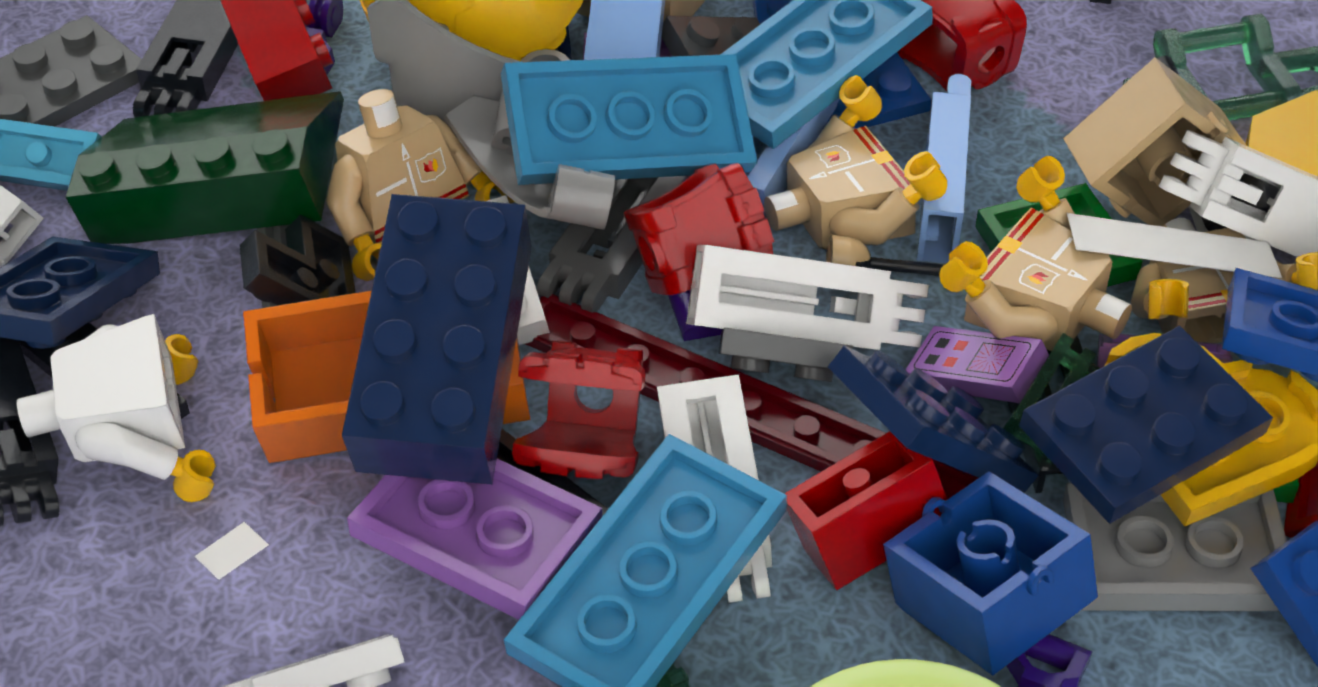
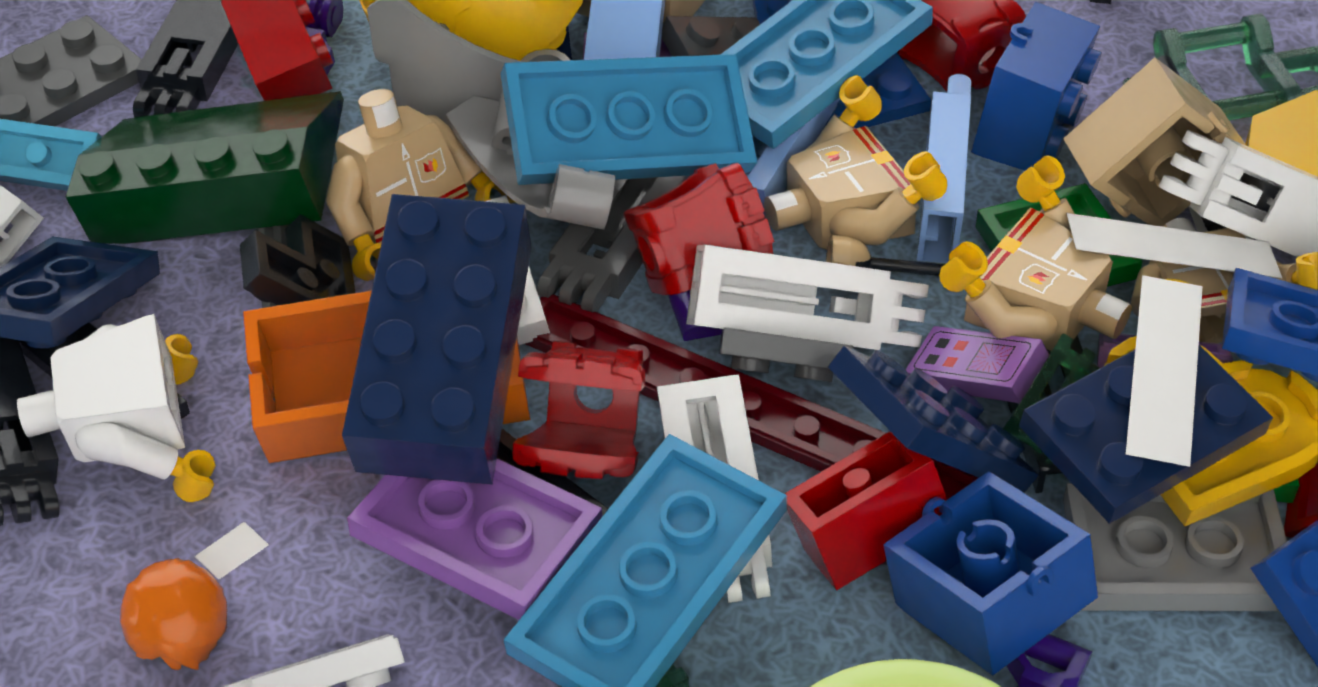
none -> orange hair [120,558,227,670]
none -> blue brick [971,1,1102,171]
none -> white sticker [1126,275,1203,467]

